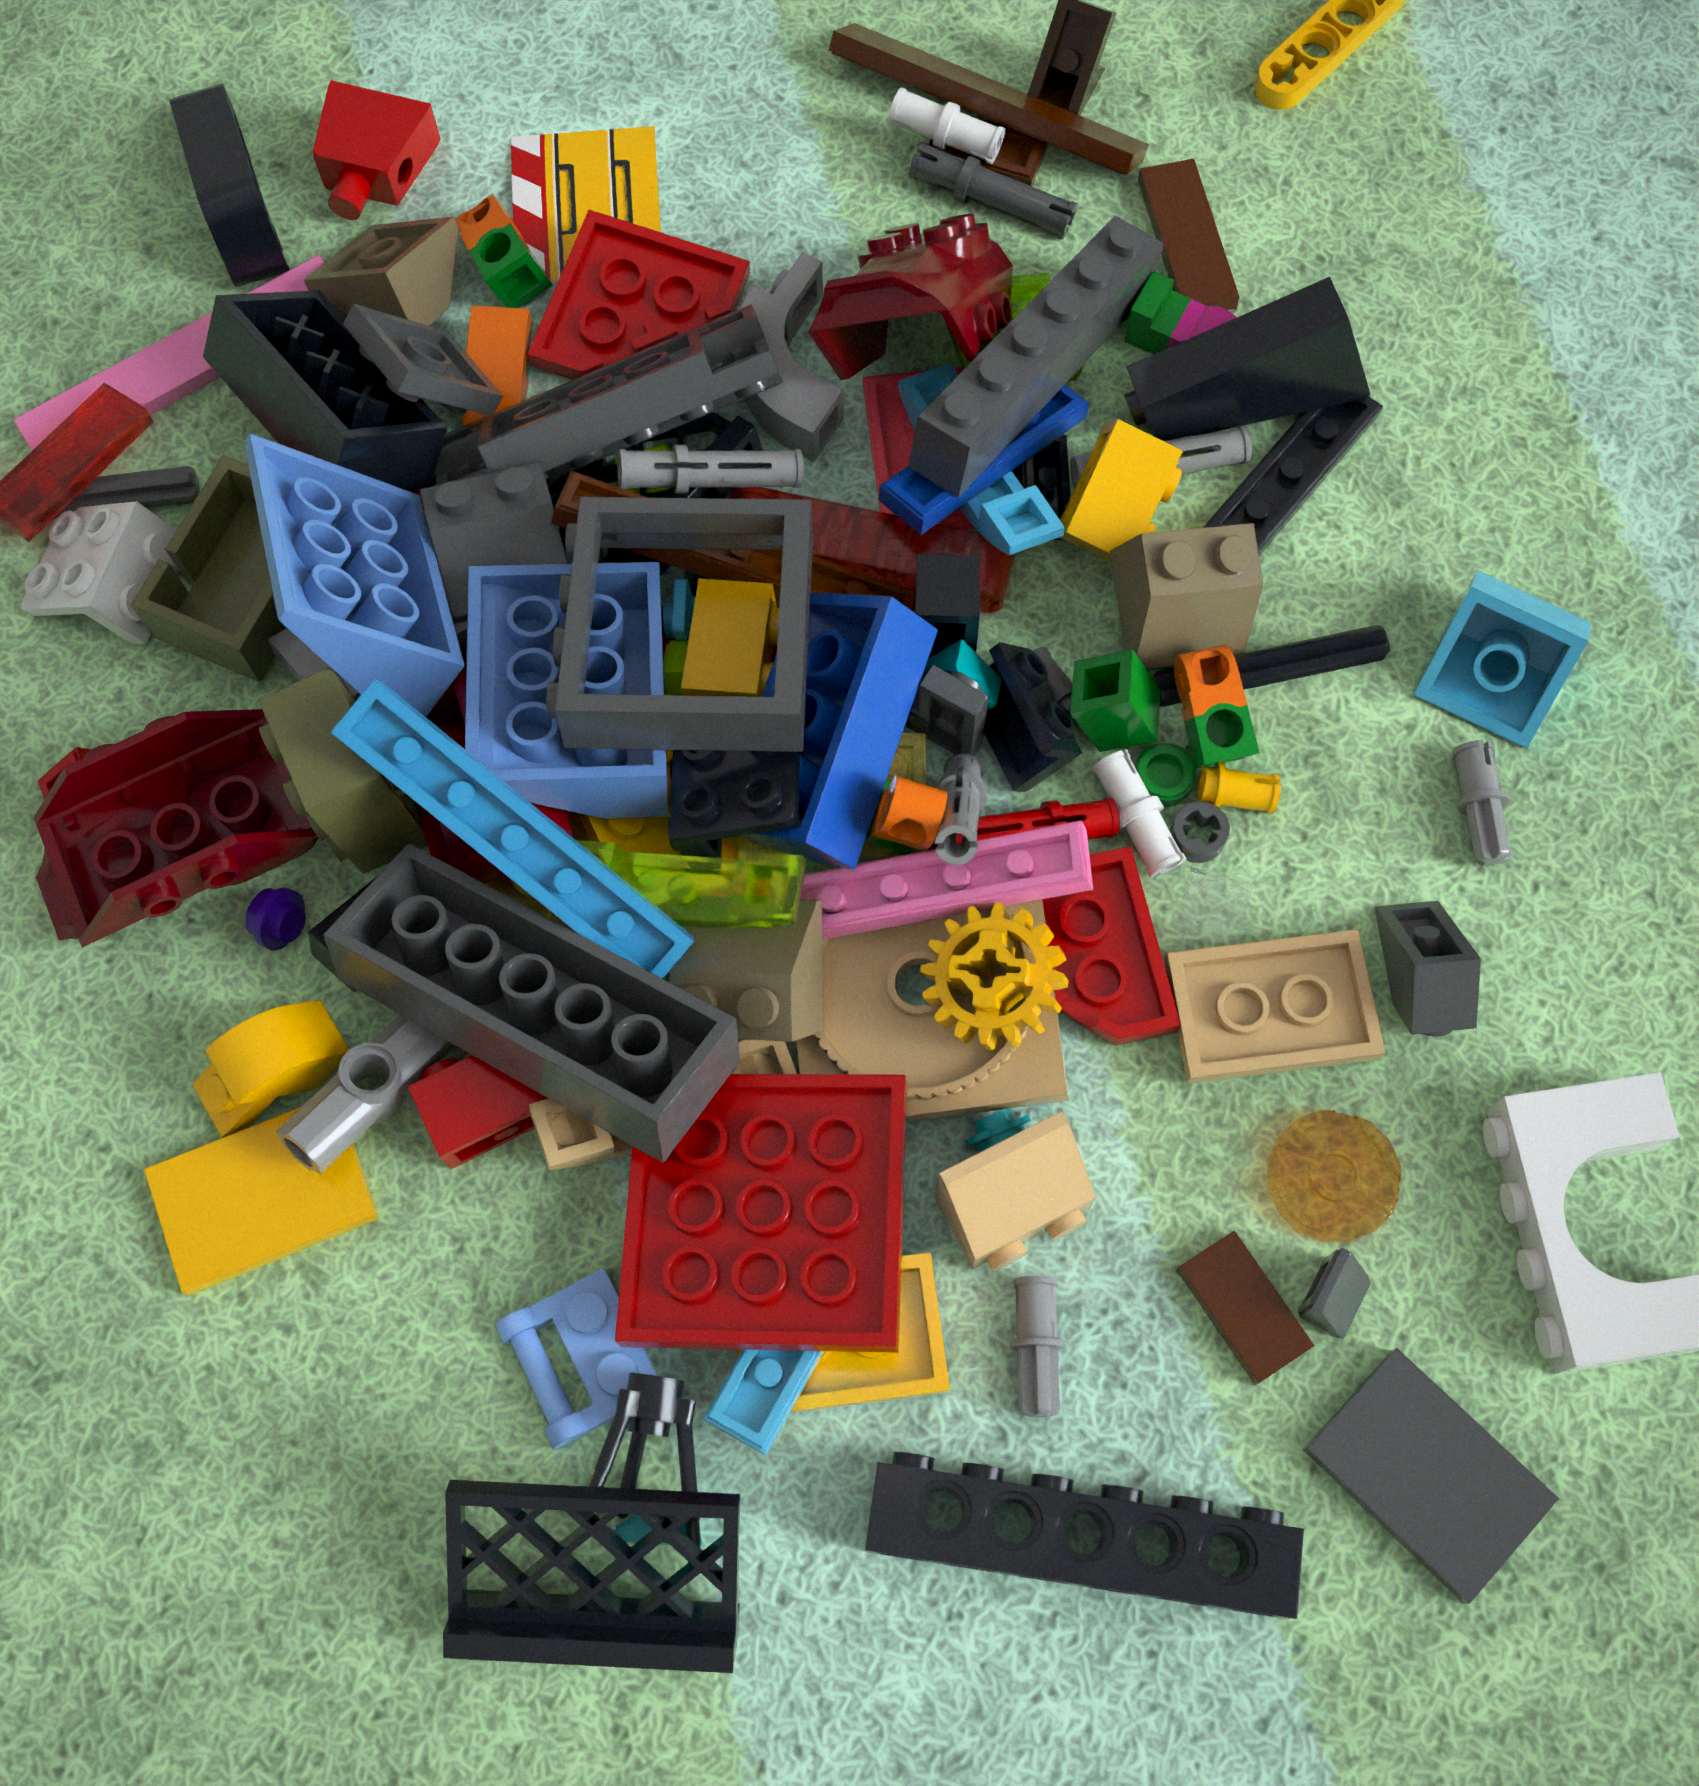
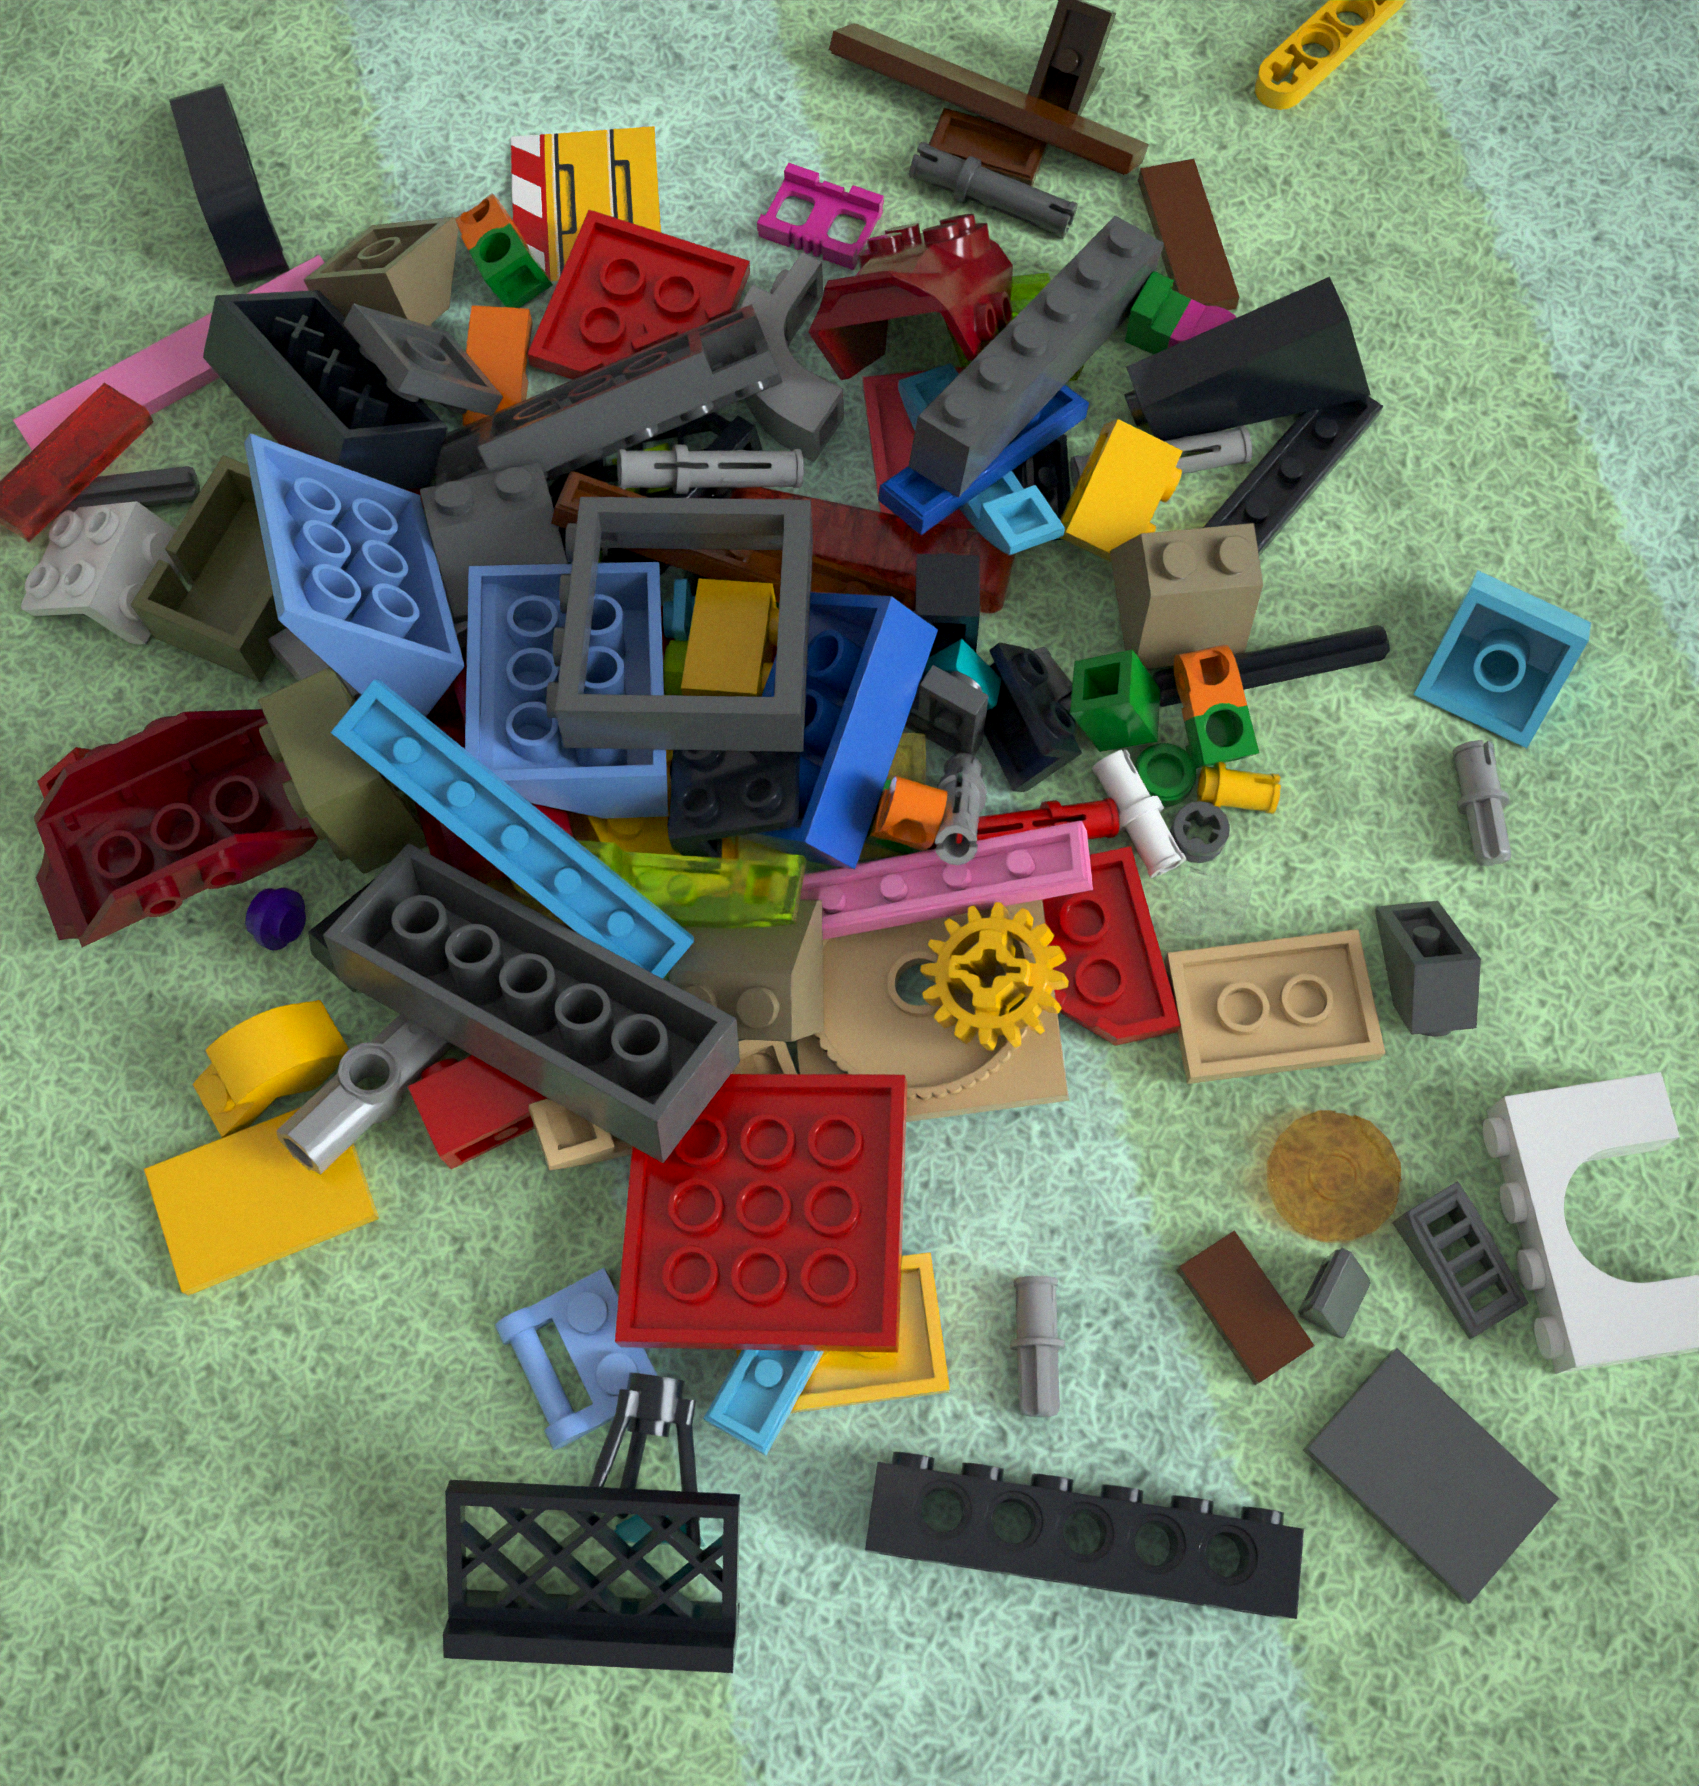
red torso [313,80,441,220] -> none
white pin [888,87,1005,164] -> none
tan slope [935,1111,1096,1272] -> none
teal plate [965,1108,1031,1153] -> none
none -> dark pink piece [757,162,884,270]
none -> dark grey slope [1392,1181,1529,1339]

